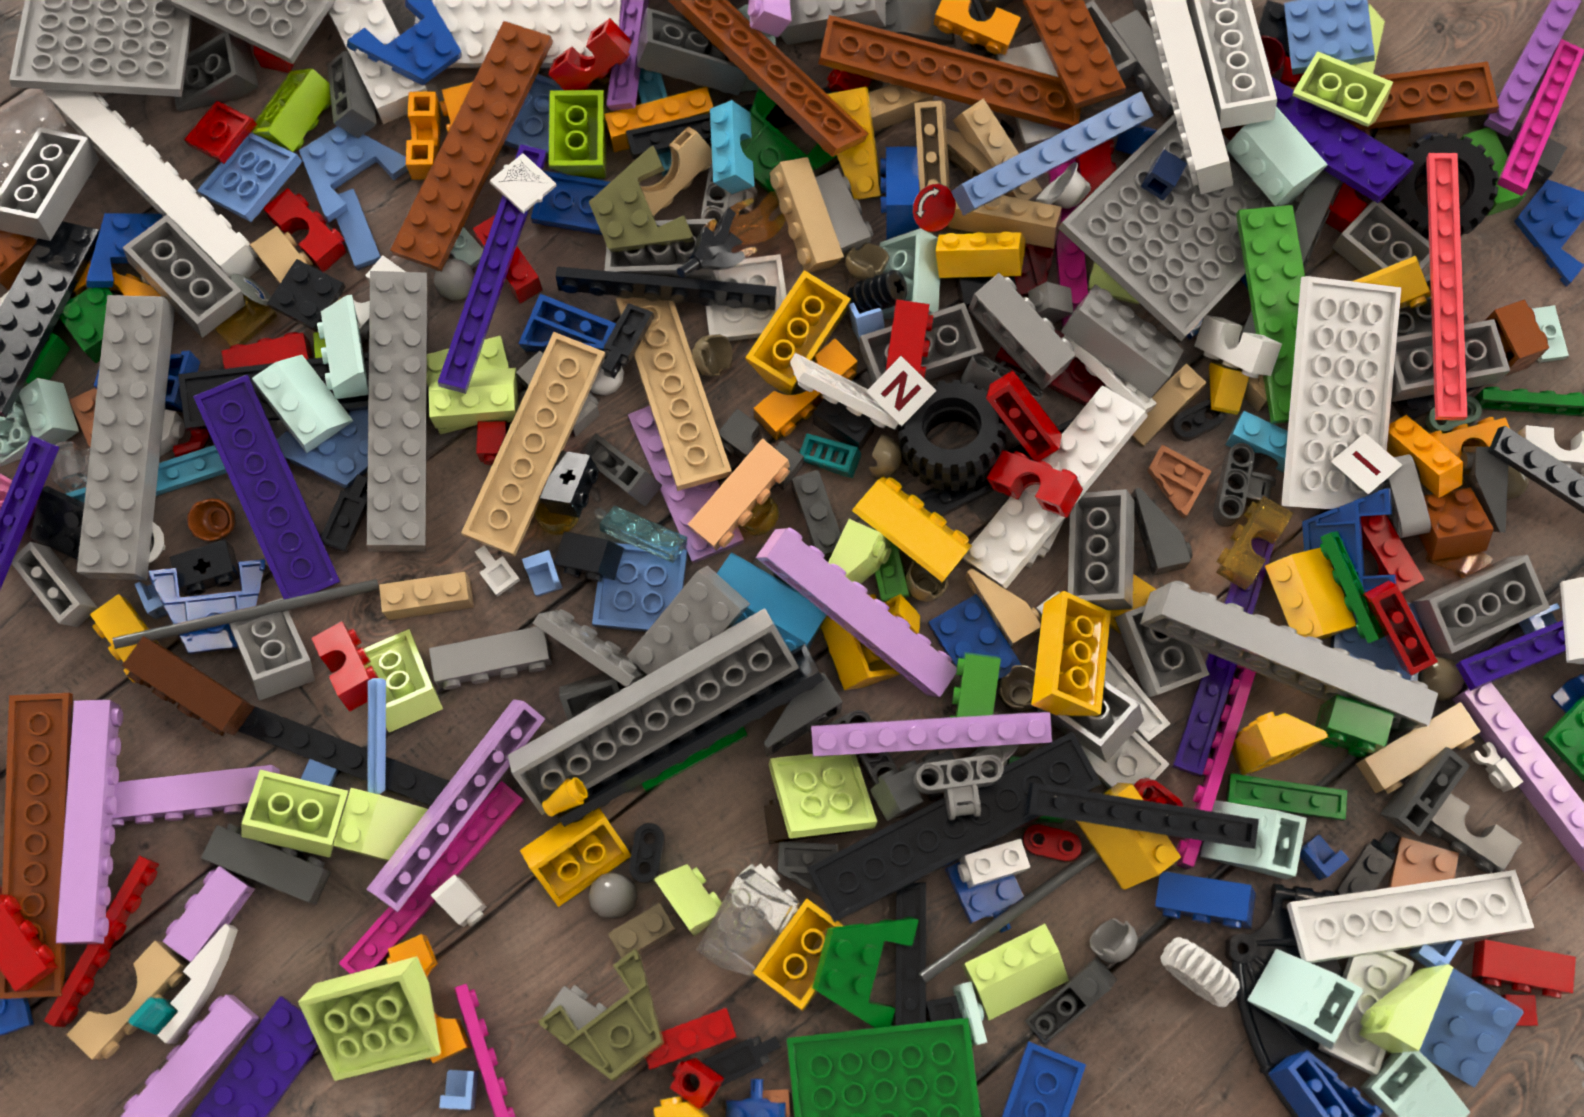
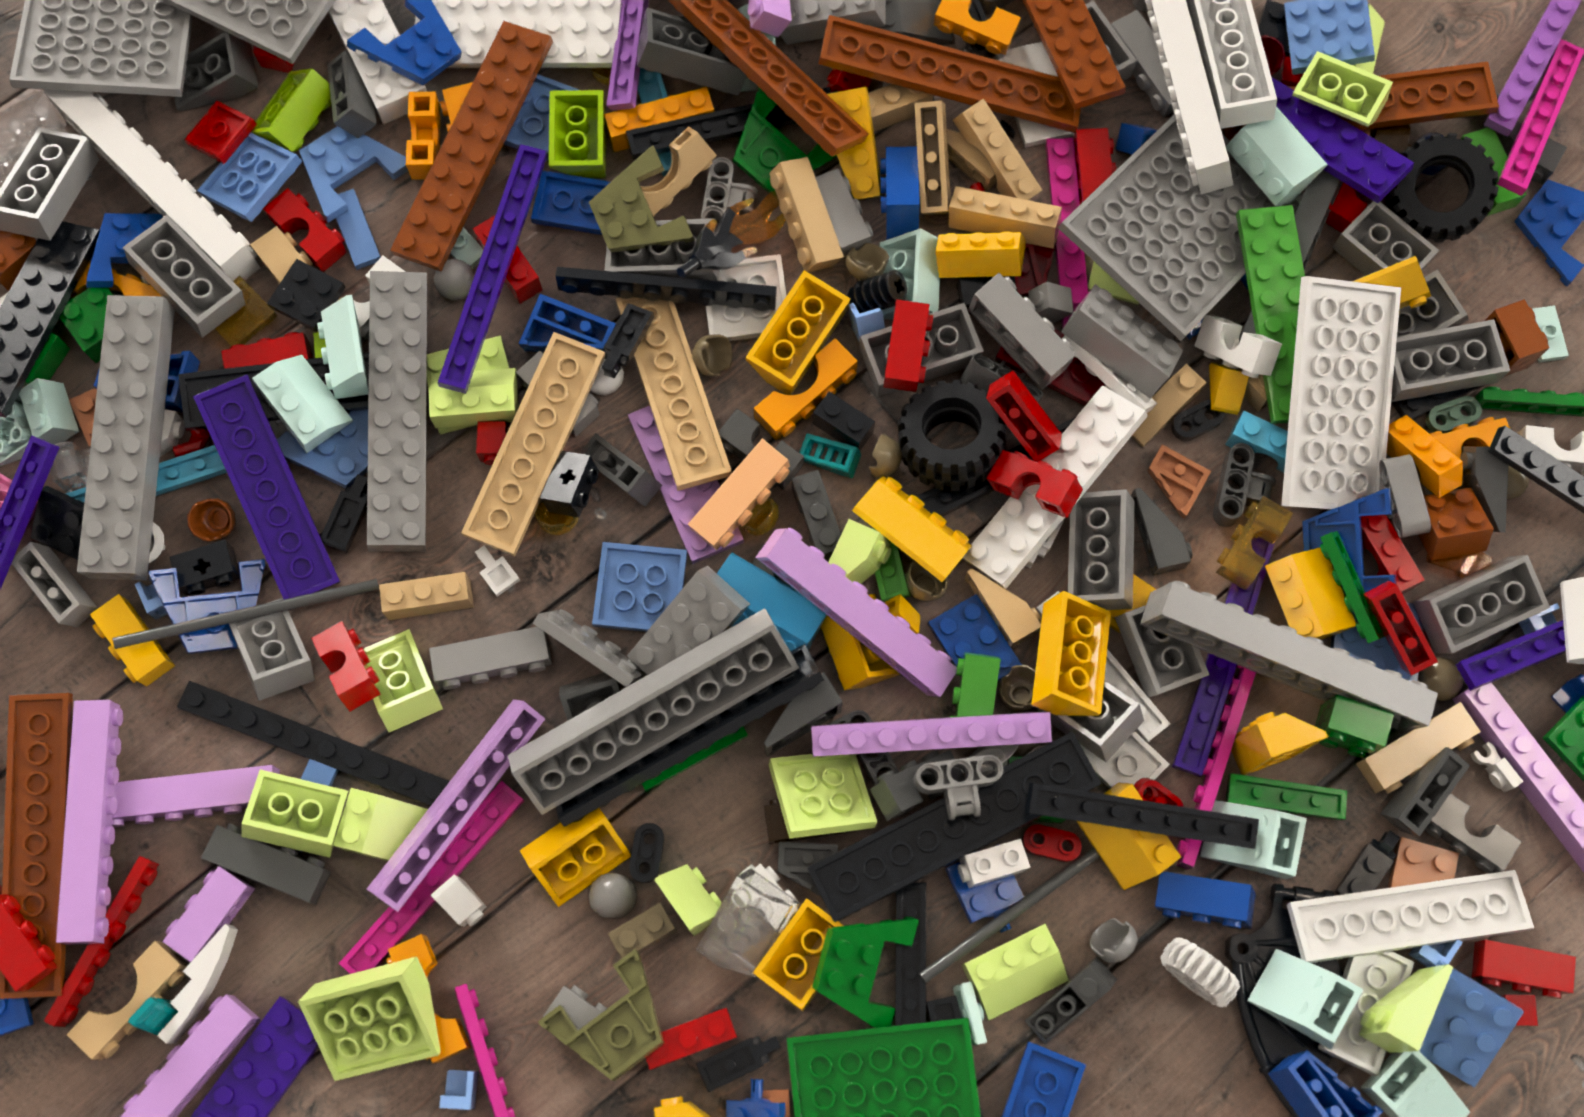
reddish brown brick [122,636,255,736] -> none
light grey sticker [231,274,271,306] -> none
light blue axle [367,678,386,794] -> none
white piece [490,154,556,214] -> none
light blue panel [522,550,563,597] -> none
yellow cone [542,777,588,817] -> none
red arch [548,18,632,90] -> none
black brick [554,531,624,582] -> none
clear light blue plate [600,505,687,563] -> none
red brick [670,1058,725,1109] -> none
medium azure arch [710,100,754,194] -> none
white plate [790,353,898,430] -> none
white sticker [866,356,936,426] -> none
red sticker [913,184,956,232] -> none
medium blue brick [951,91,1154,216] -> none
white piece [1035,162,1091,209] -> none
dark blue brick [1140,149,1187,201] -> none
blue panel [1299,835,1349,880] -> none
white sticker [1331,433,1402,494] -> none
coral plate [1426,153,1467,420] -> none

